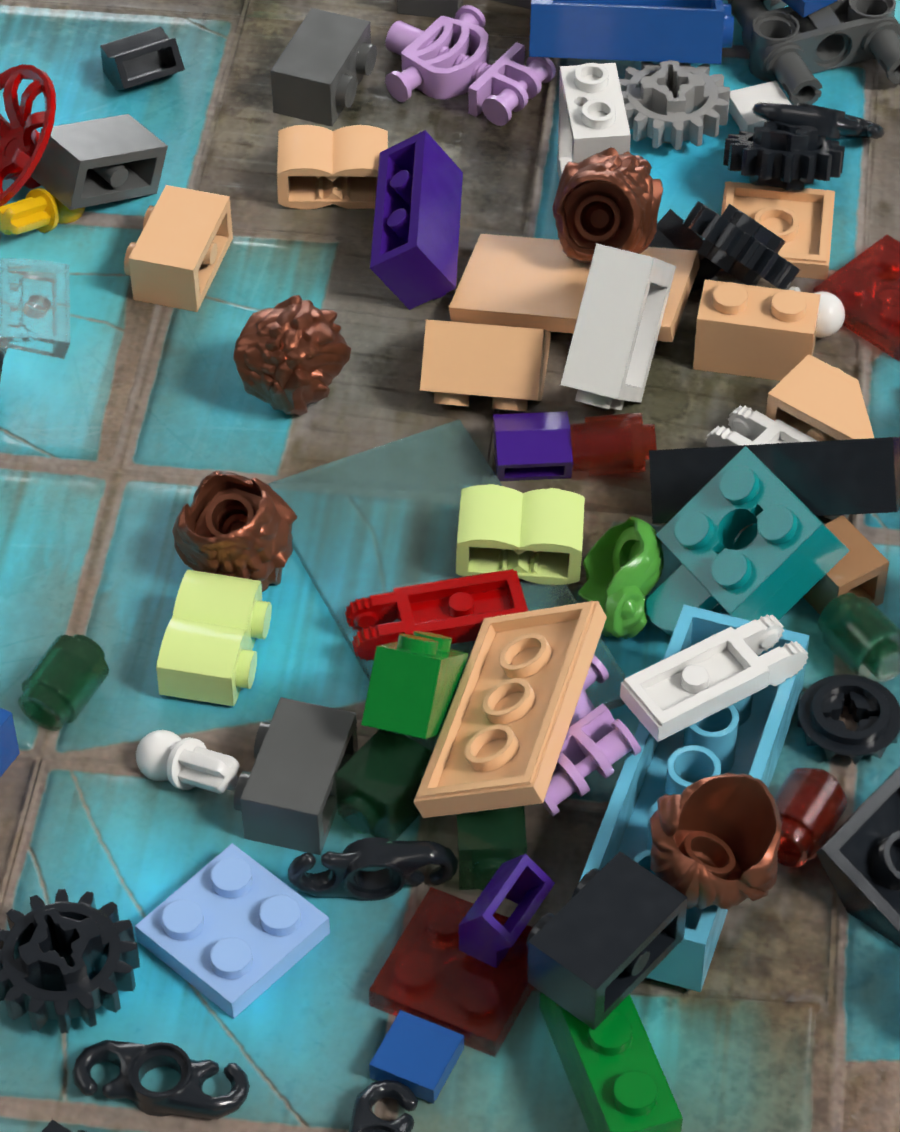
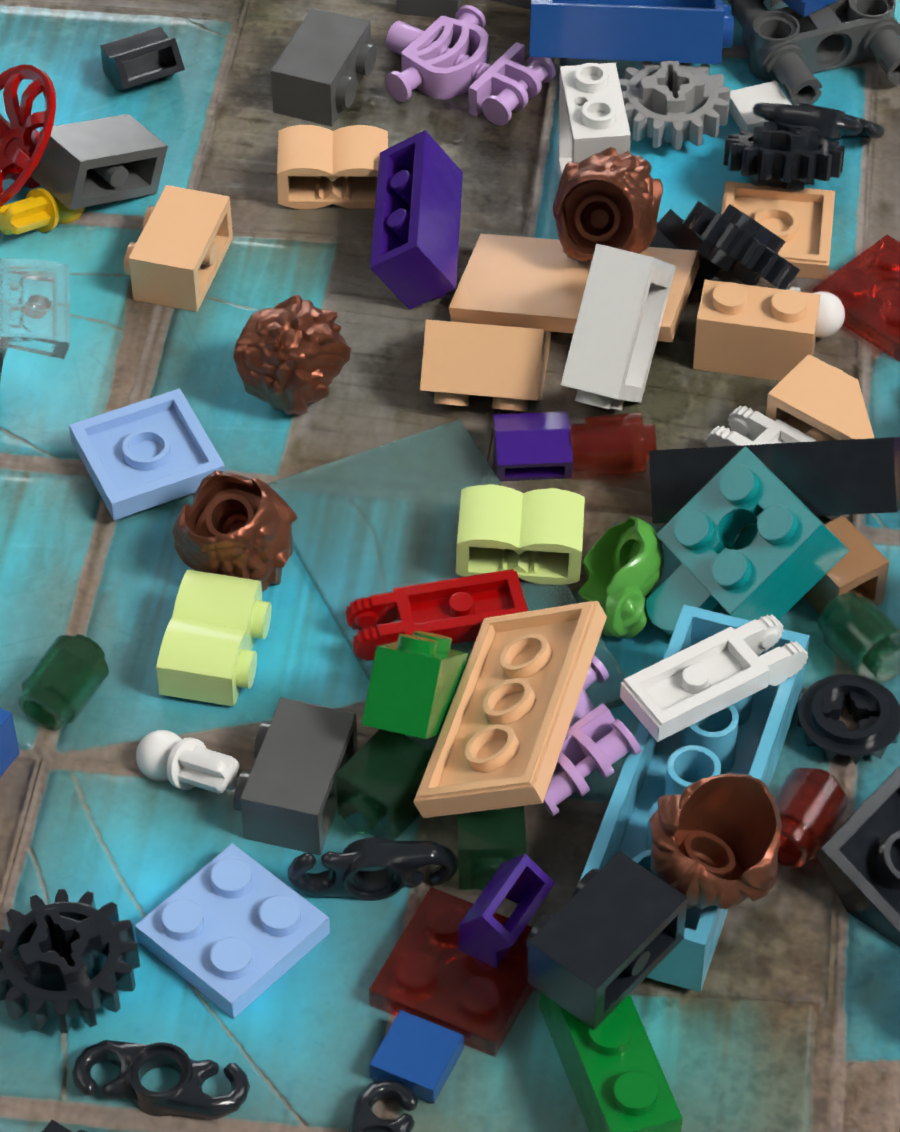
none -> light blue plate [69,388,225,520]

